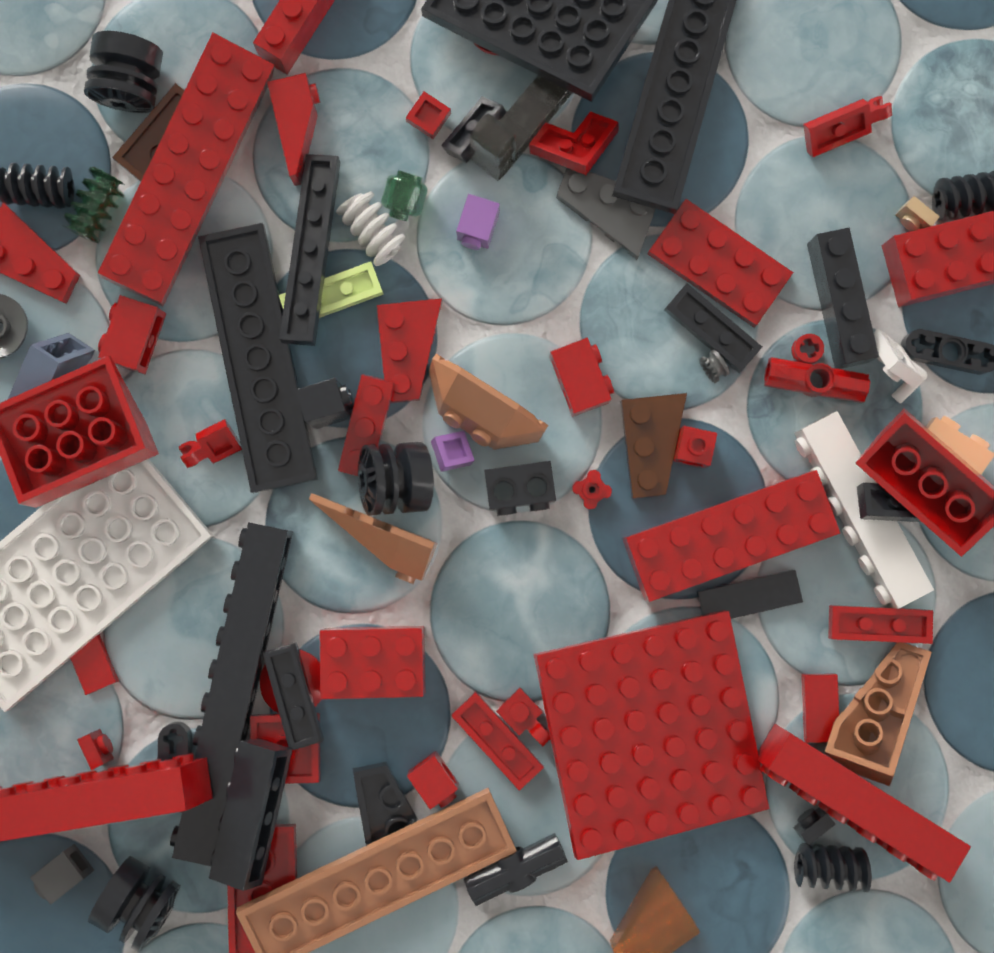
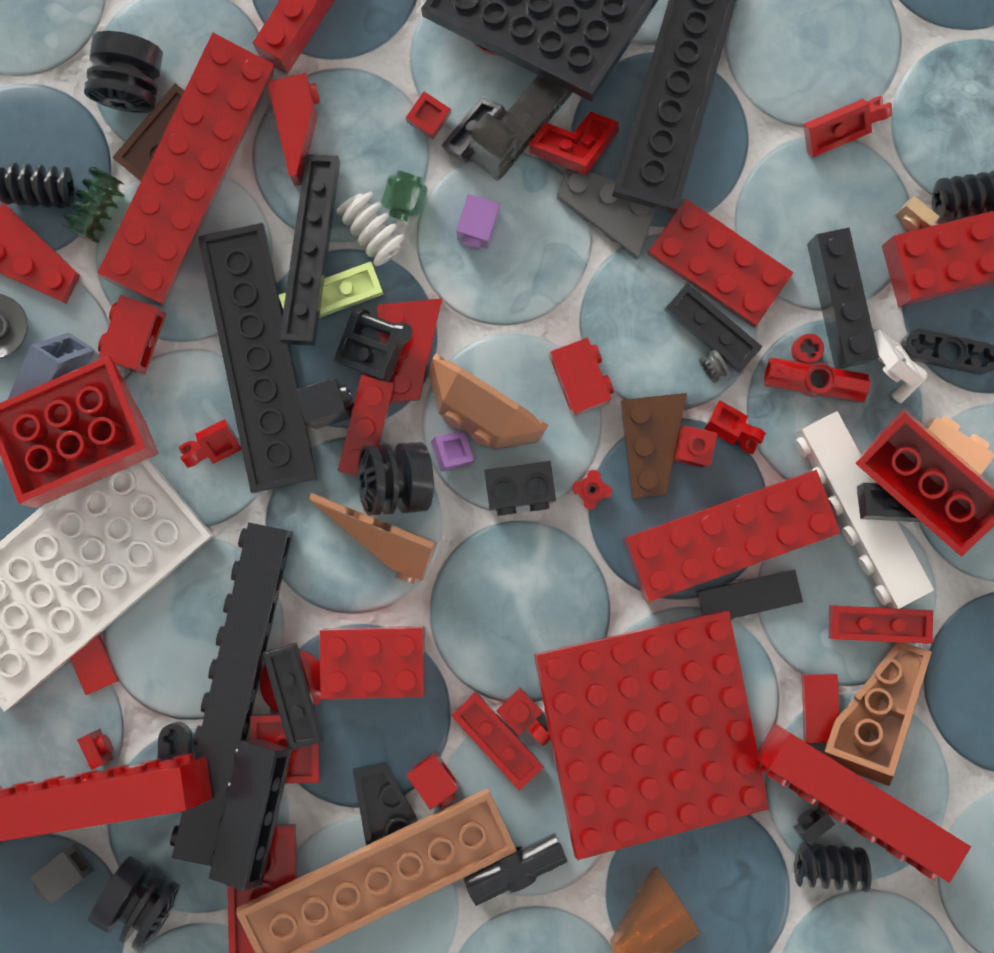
none -> black plate [333,307,412,382]
none -> red plate [704,400,766,454]

